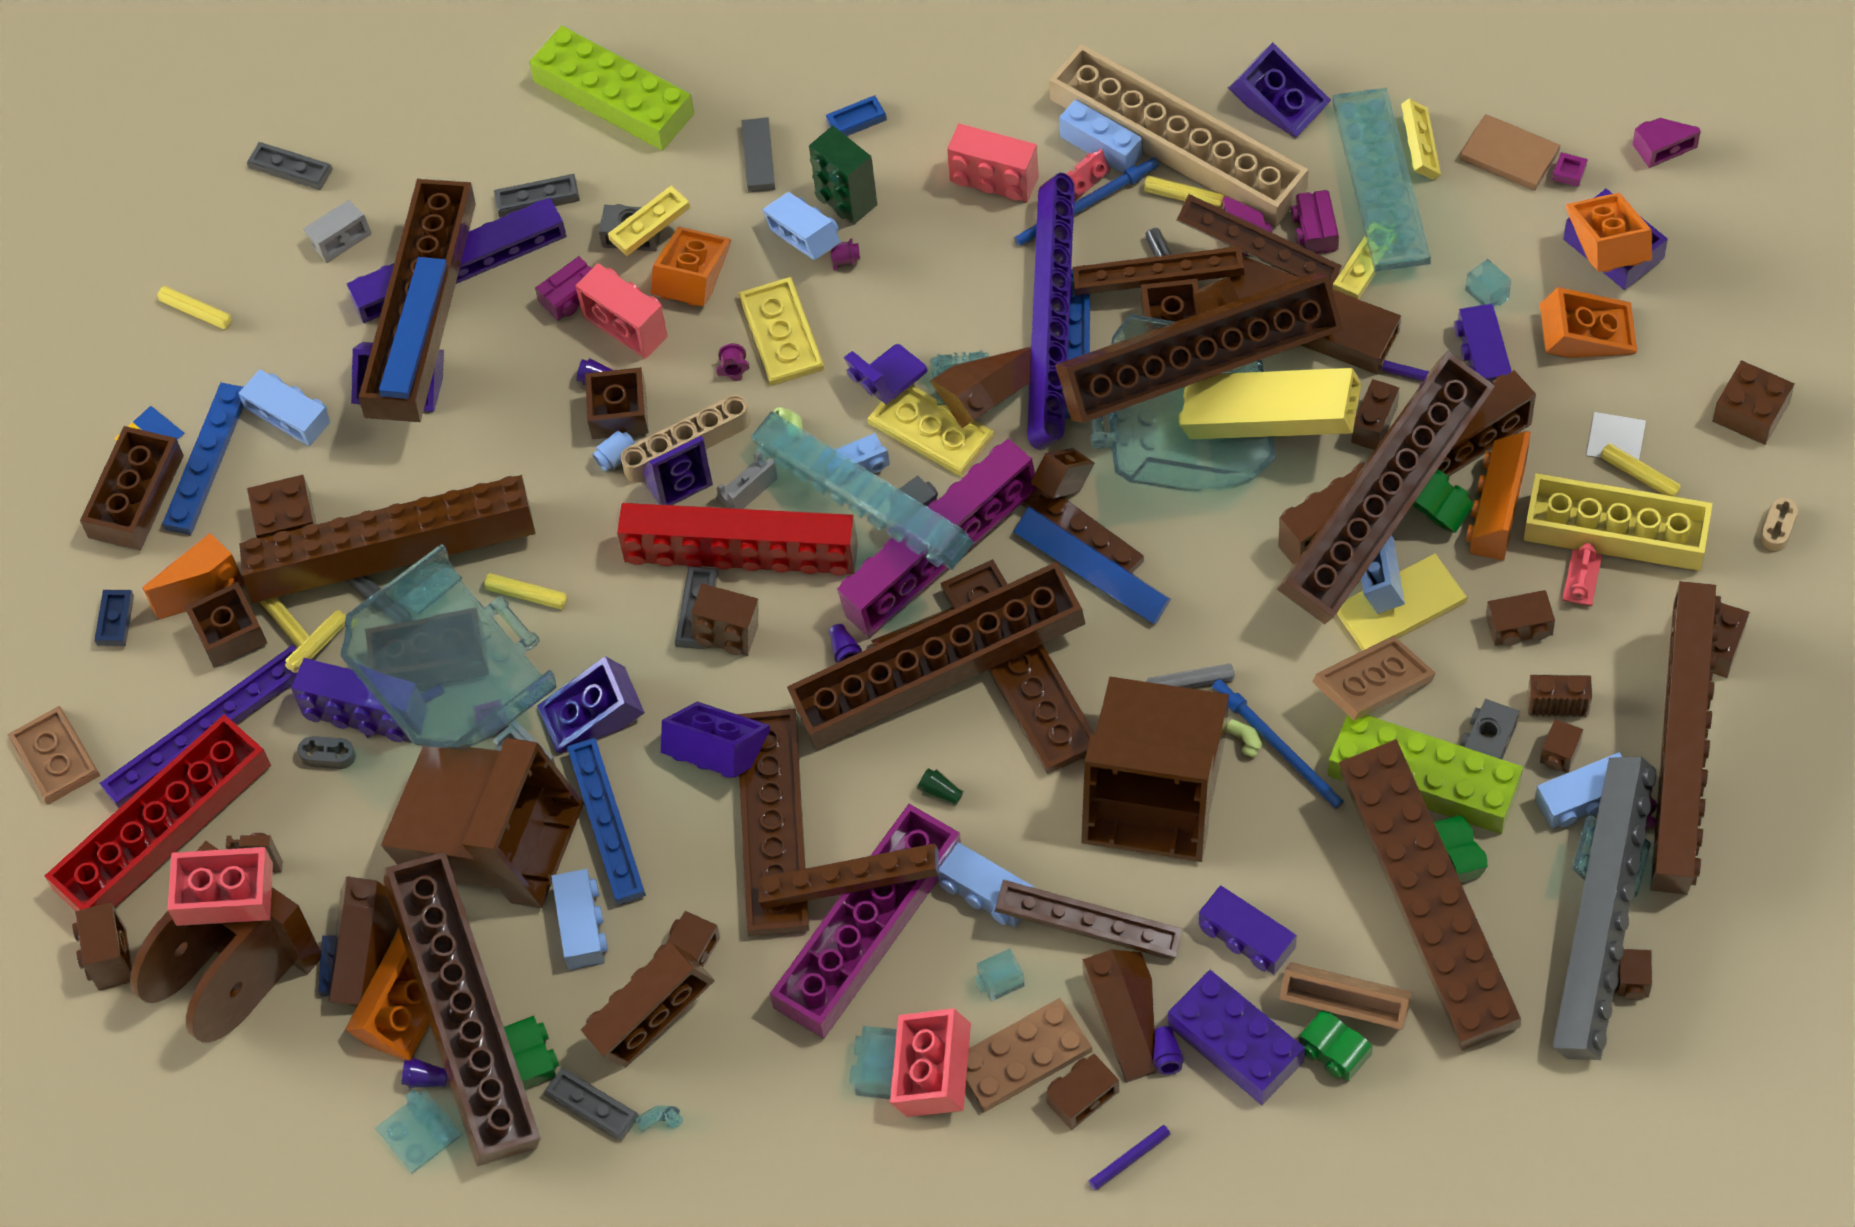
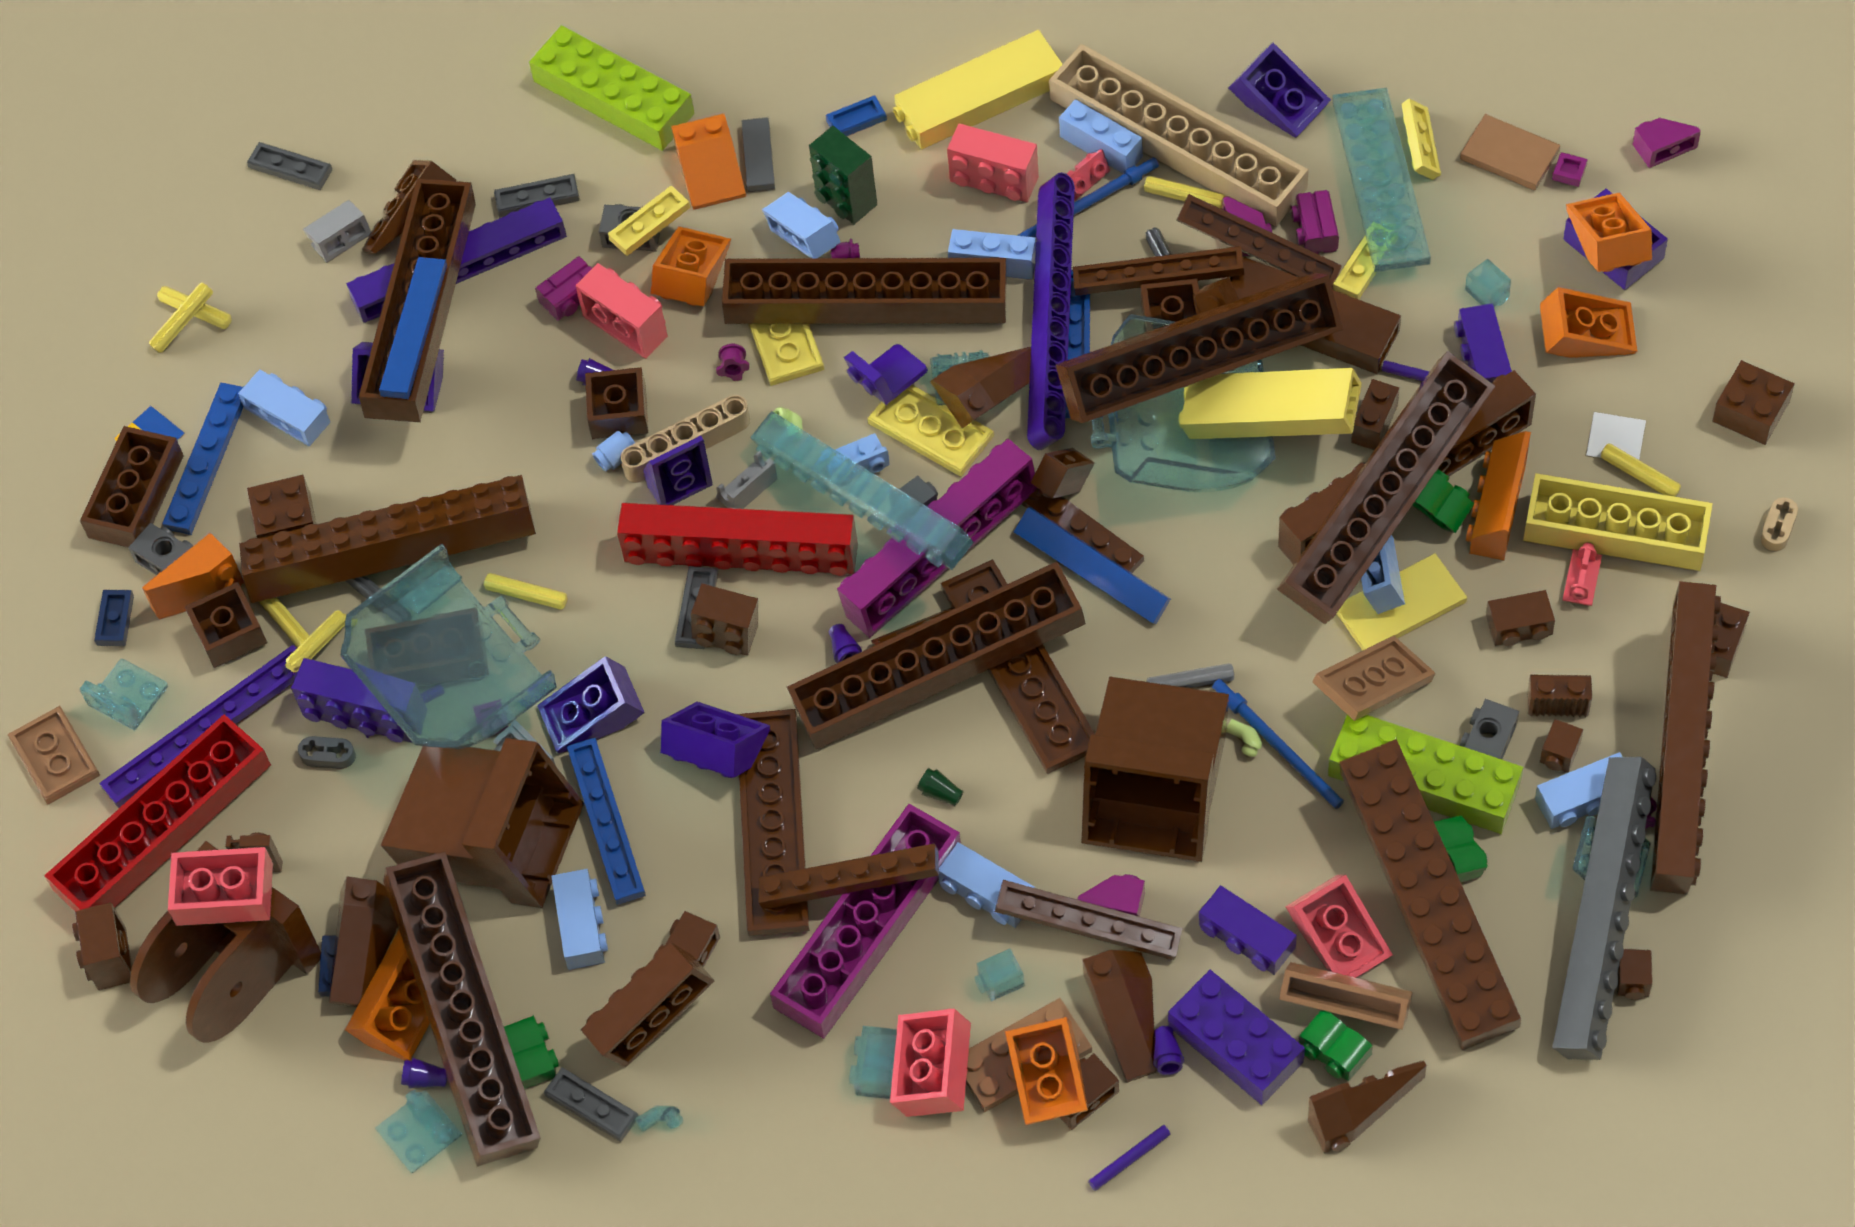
none -> clear light blue bracket [79,659,168,731]
none -> dark grey brick [128,523,193,575]
none -> light yellow axle [149,283,213,353]
none -> reddish brown wedge [362,160,457,254]
none -> orange slope [671,113,746,210]
none -> reddish brown brick [722,258,1007,324]
none -> light yellow brick [893,30,1063,150]
none -> light blue brick [948,229,1036,279]
none -> orange slope [1005,1017,1088,1125]
none -> magenta slope [1077,874,1145,917]
none -> coral slope [1285,874,1393,978]
none -> reddish brown wedge [1308,1060,1427,1153]

